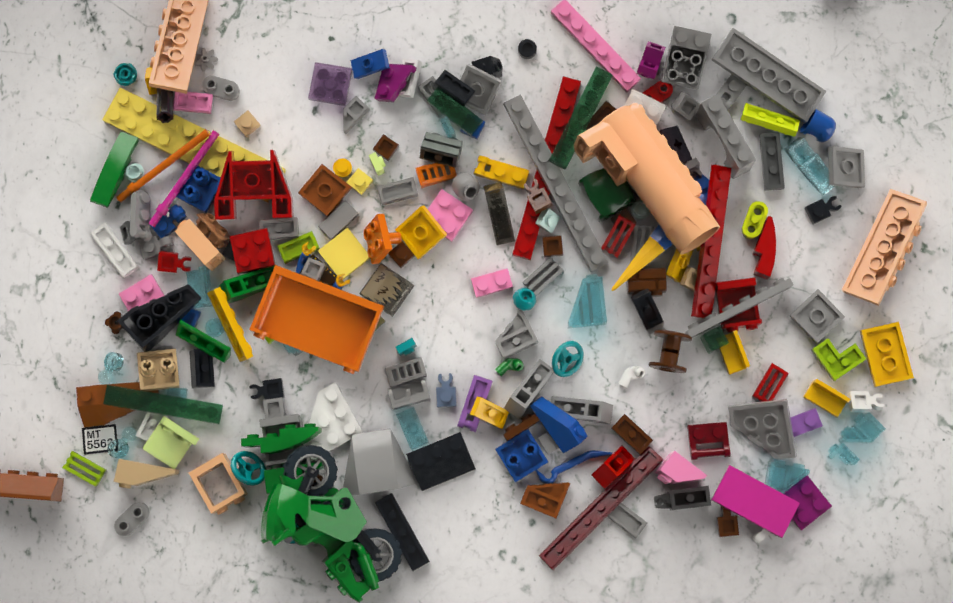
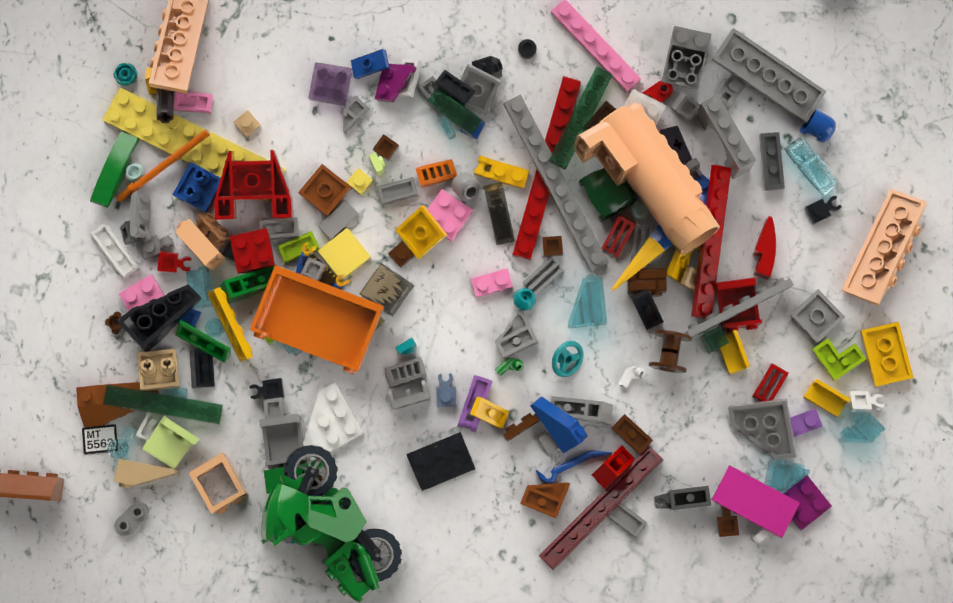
lime tile [62,451,106,487] -> none
clear light blue plate [98,352,124,385] -> none
dark pink bar [148,130,220,228] -> none
blue plate [150,204,187,238] -> none
light grey plant [194,48,218,72] -> none
light grey plate [202,76,240,101] -> none
teal piece [231,451,266,486] -> none
green slope [241,423,322,455] -> none
yellow plate [333,158,352,177] -> none
light grey wedge [343,429,418,495] -> none
orange plate [363,214,401,264] -> none
black plate [375,493,430,571] -> none
clear light blue plate [396,407,429,450] -> none
pearl dark grey brick [419,132,463,168] -> none
blue plate [495,429,548,483] -> none
light grey slope [504,359,554,419] -> none
plate [524,178,553,214] -> none
light aqua plate [535,208,561,234] -> none
magenta brick [637,41,666,79] -> none
bright pink slope [655,451,707,484] -> none
dark red plate [687,422,731,460] -> none
neon yellow plate [740,103,800,137] -> none
neon yellow plate [741,201,768,239] -> none
clear light blue bracket [826,443,860,466] -> none
light grey plate [828,146,865,188] -> none

